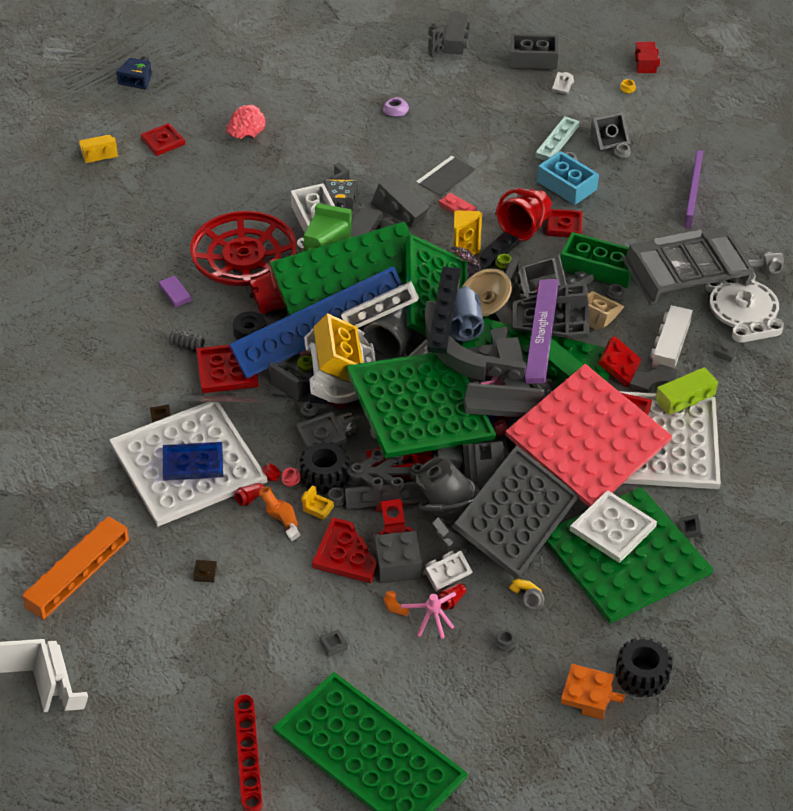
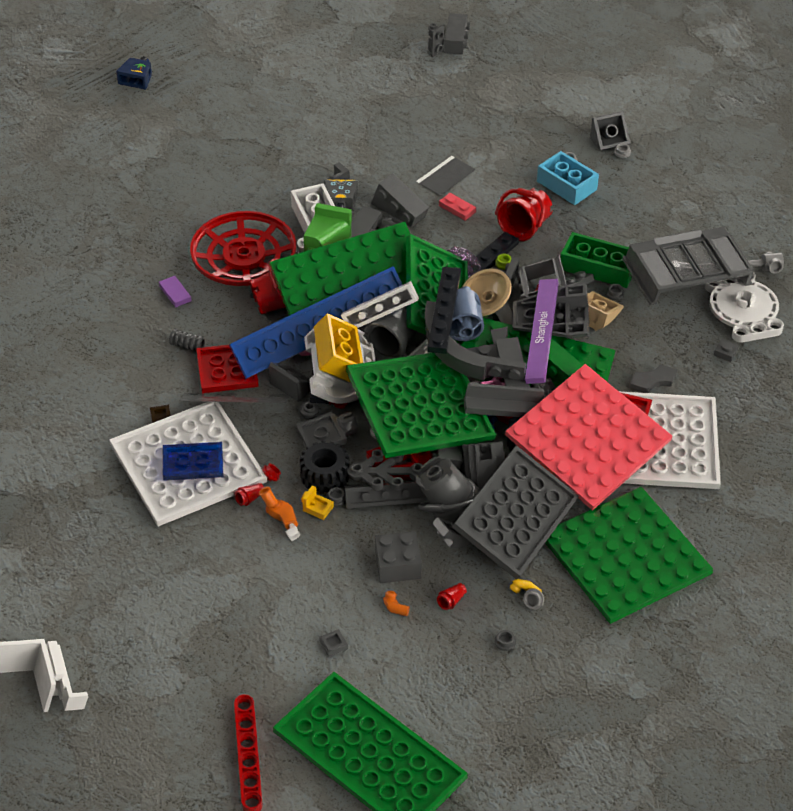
orange brick [22,516,129,620] -> none
yellow bracket [79,135,118,163] -> none
red tile [140,123,186,156] -> none
dark brown plate [193,560,217,583] -> none
coral piece [226,104,266,139] -> none
black tyre [233,311,266,340] -> none
coral plate [281,468,301,487] -> none
lime plate [297,356,313,373] -> none
red plate [312,517,378,583] -> none
red piece [375,499,413,535] -> none
lavender piece [383,97,409,116] -> none
bright pink plant [401,592,456,639] -> none
white bracket [421,551,473,592] -> none
yellow slope [453,210,482,261] -> none
coral plate [492,420,509,436] -> none
dark grey brick [510,33,558,70] -> none
light aqua plate [535,116,579,161] -> none
red tile [547,209,583,238] -> none
white bracket [552,72,574,95] -> none
orange plate [561,664,625,720] -> none
white plate [570,490,657,563] -> none
red plate [598,336,642,387] -> none
black tyre [615,637,673,697] -> none
yellow plate [620,79,636,94] -> none
red brick [635,42,660,73] -> none
white brick [650,305,693,368] -> none
lime brick [656,367,718,415] -> none
dark grey slope [679,514,705,538] -> none
medium lavender tile [684,150,703,229] -> none

